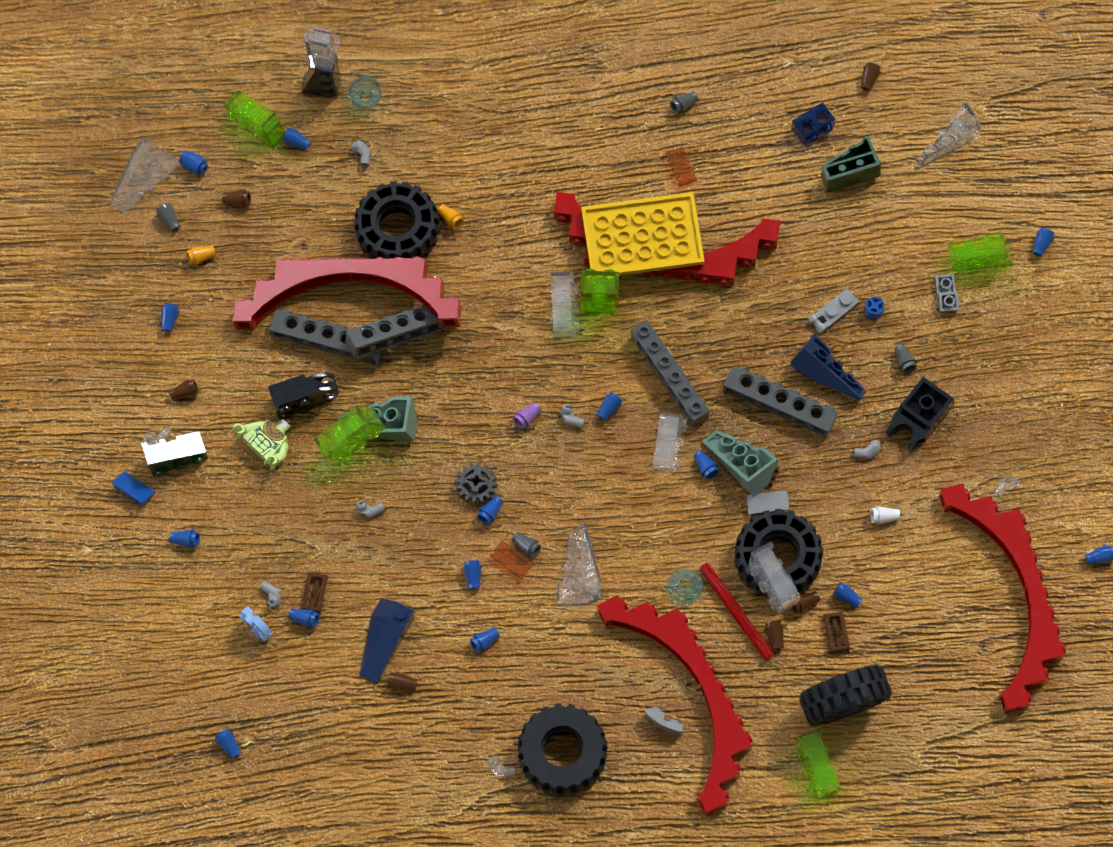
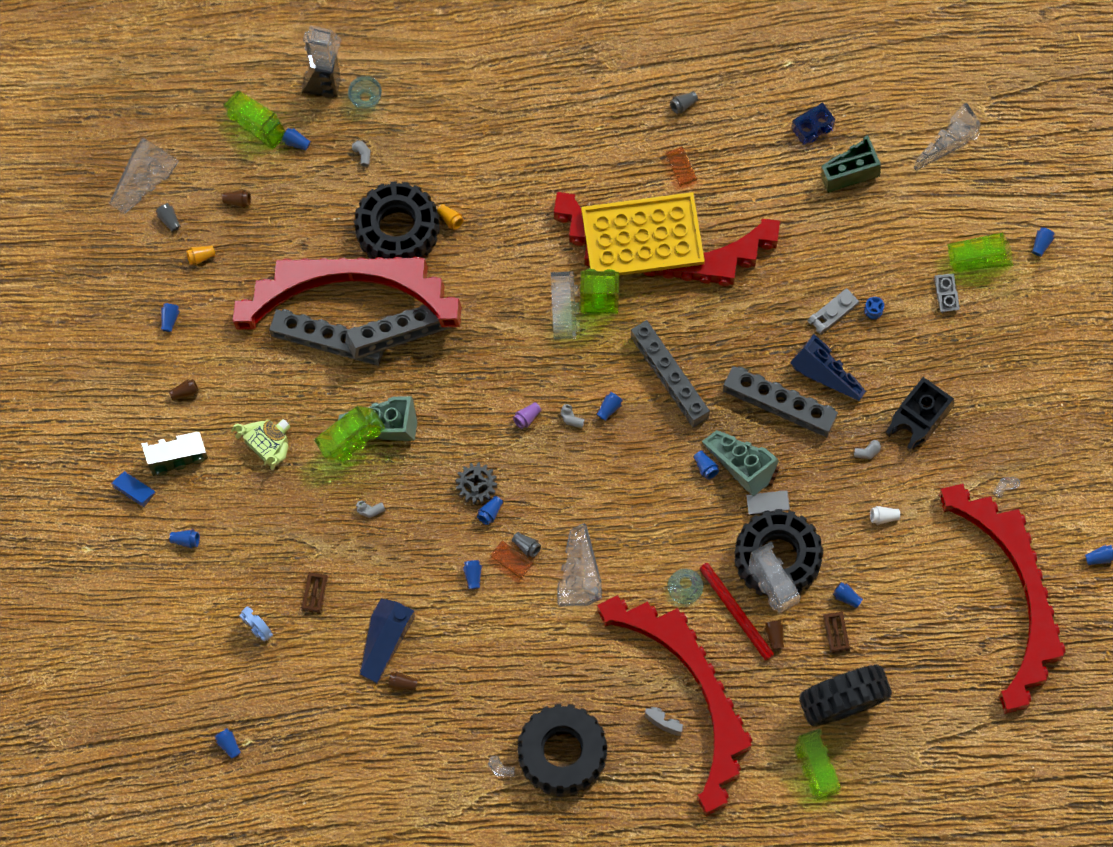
clear arm [143,427,172,446] -> none
blue brick [179,151,208,176] -> none
light grey arm [260,581,281,607] -> none
black brick [268,373,339,419] -> none
blue cone [289,608,319,629] -> none
blue cone [470,627,500,653] -> none
clear wedge [652,412,687,472] -> none
reddish brown cone [789,591,820,613] -> none
reddish brown cone [860,62,881,91] -> none
dark grey cone [894,344,917,374] -> none

